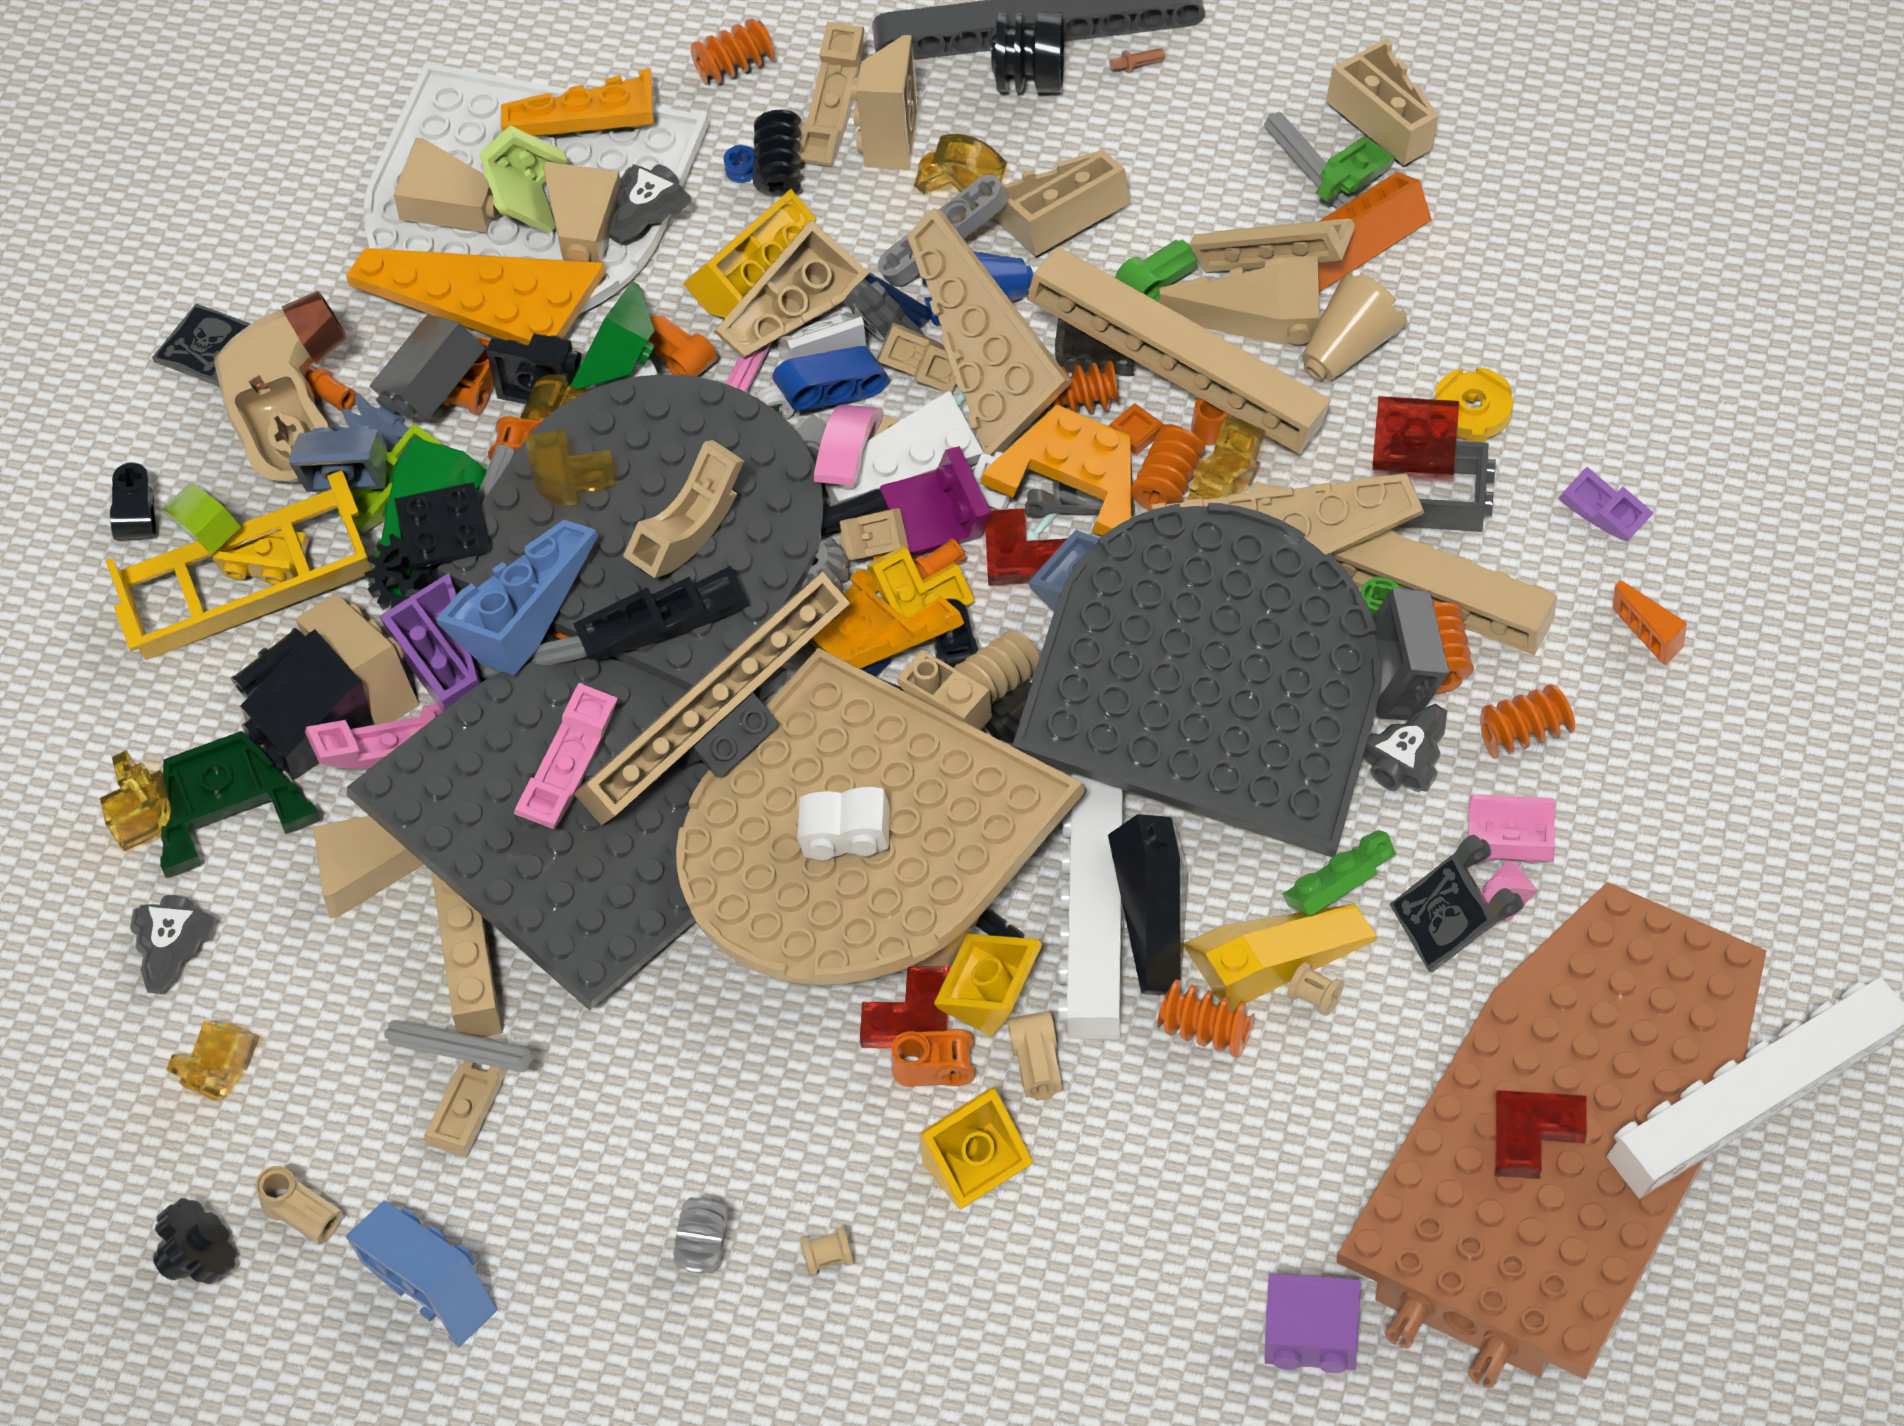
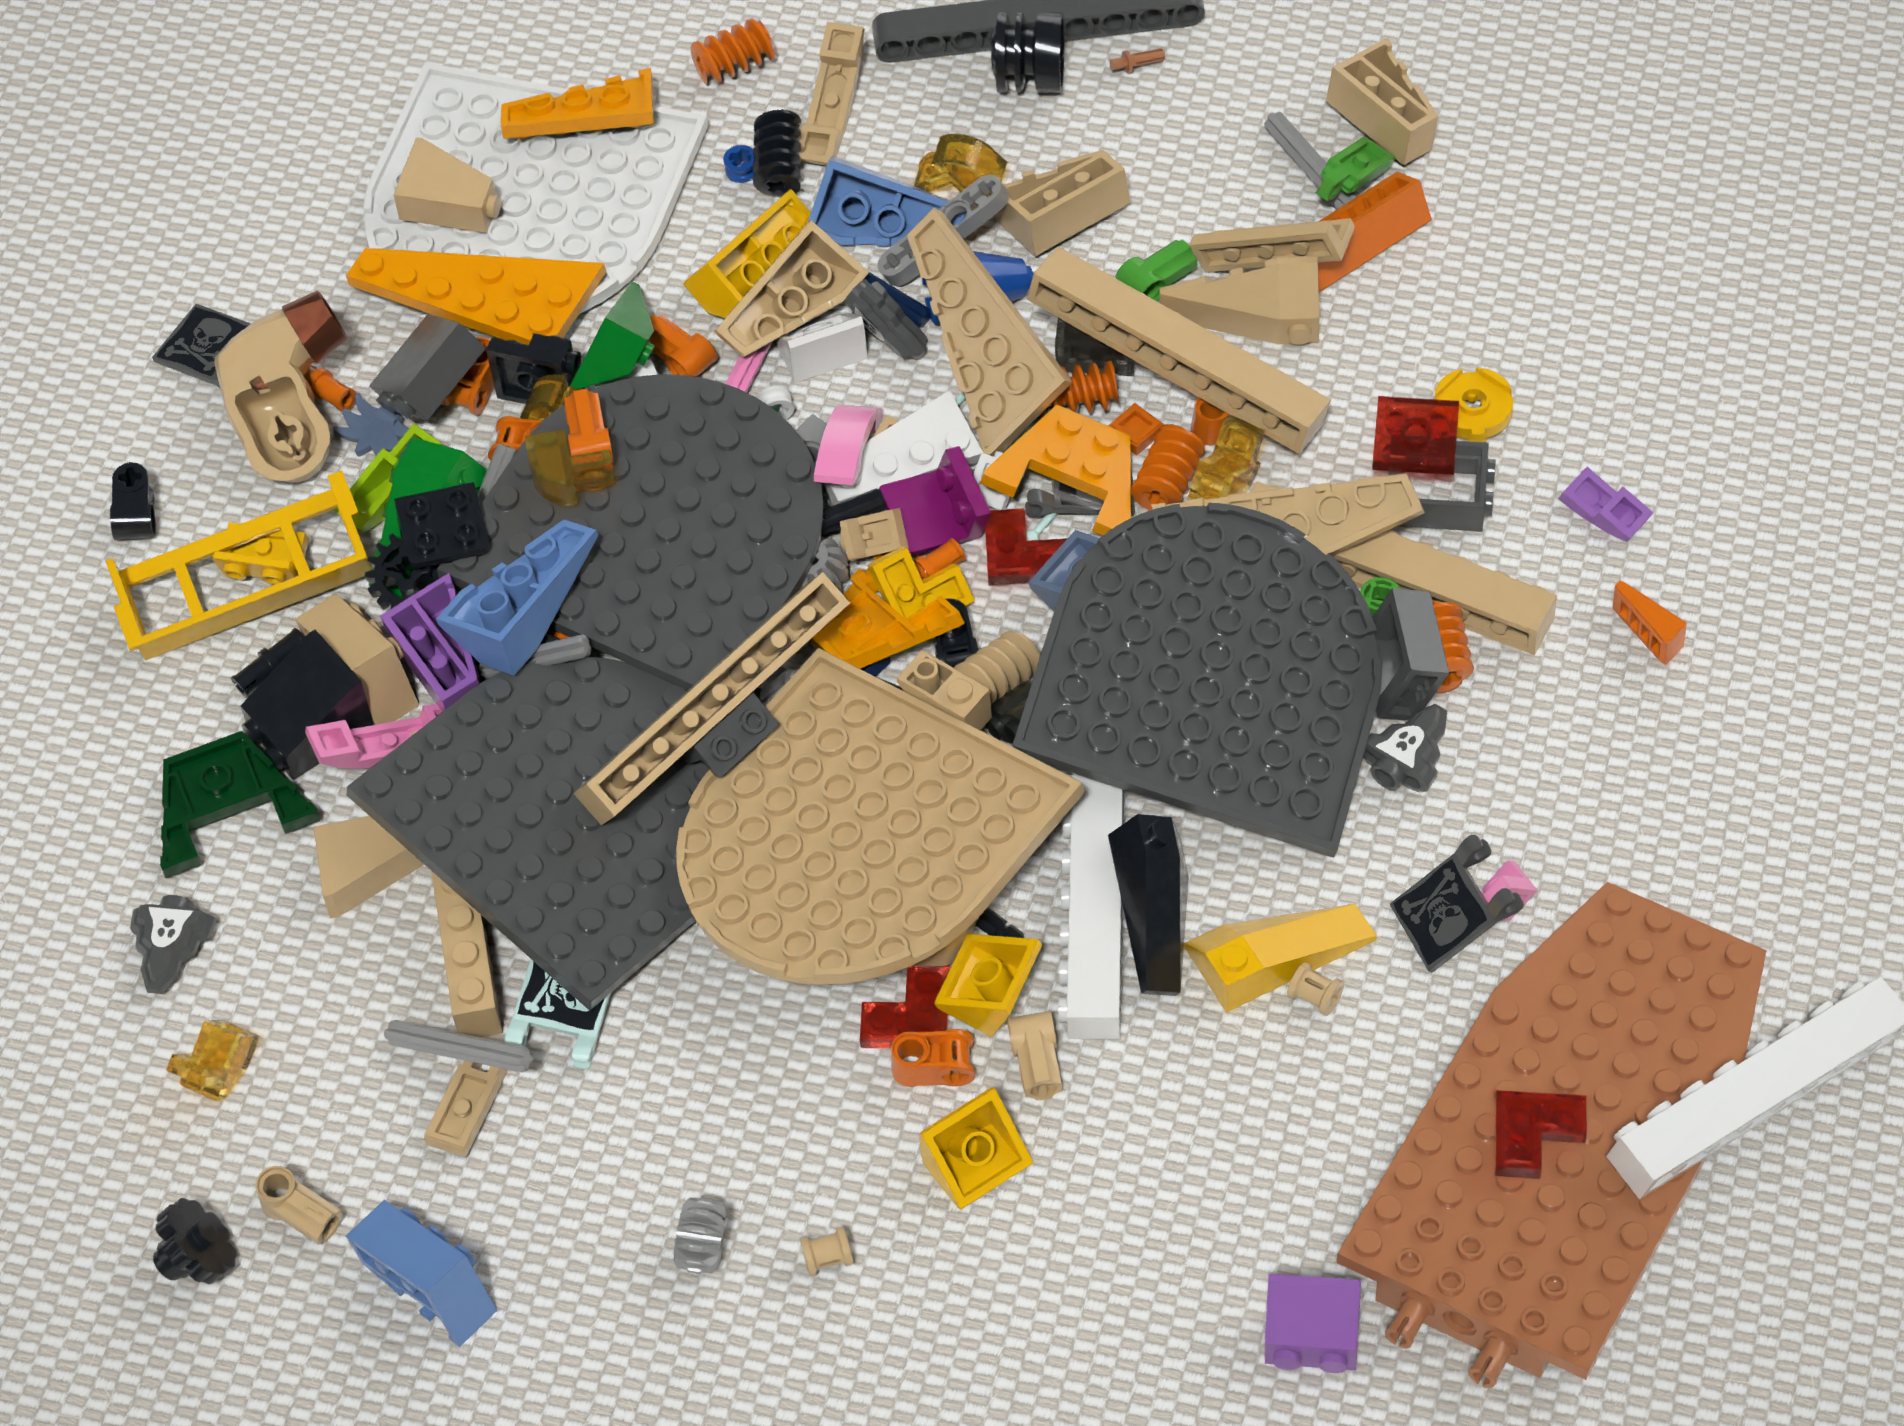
clear yellow brick [100,750,171,851] -> none
lime slope [161,483,241,555] -> none
sand blue slope [289,425,386,492] -> none
yellowish green bracket [479,125,567,233] -> none
bright pink slope [514,683,618,829] -> none
tan slope [543,162,621,263] -> none
black slope [573,566,750,660] -> none
dark grey rock [609,164,692,243] -> none
tan arch [623,440,744,578] -> none
blue beam [772,346,889,411] -> none
white brick [797,787,890,861] -> none
tan slope [851,35,918,170] -> none
tan slope [877,322,956,393] -> none
orange piece [1157,979,1255,1058] -> none
bright green hinge [1282,830,1397,916] -> none
tan cone [1302,271,1408,381] -> none
bright pink bracket [1468,794,1556,863] -> none
orange piece [1480,684,1575,758] -> none
none -> flag [505,959,611,1070]
none -> orange piece [564,389,614,470]
none -> medium blue wedge [807,156,967,246]

